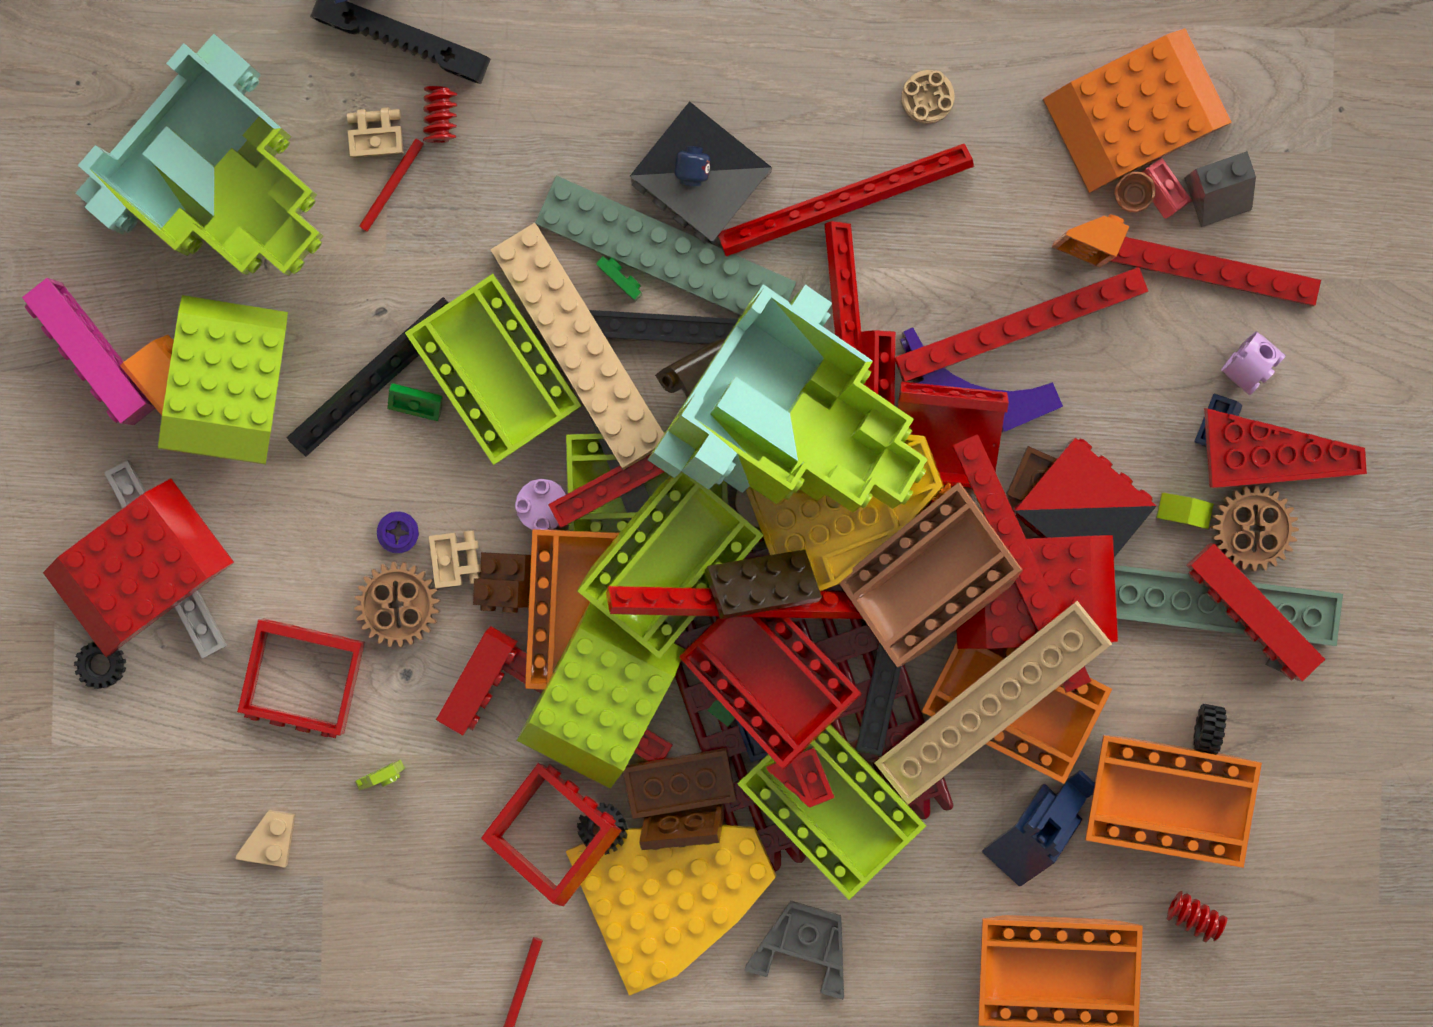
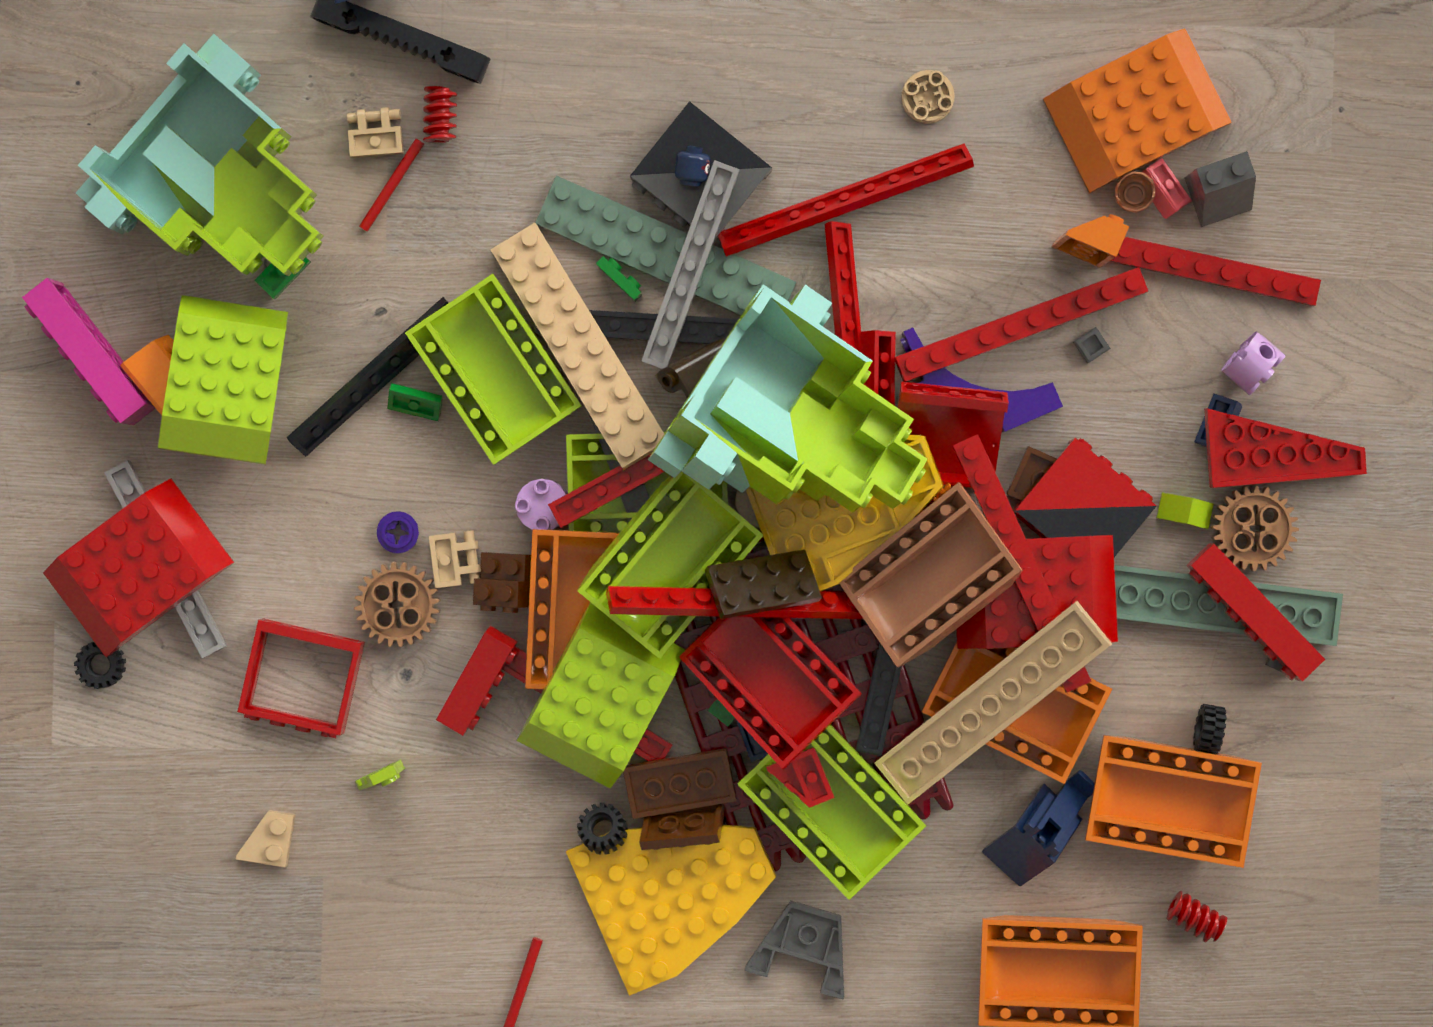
red window [481,763,622,907] -> none
none -> green plate [254,257,311,299]
none -> light grey plate [641,160,740,369]
none -> dark grey tile [1073,327,1111,364]

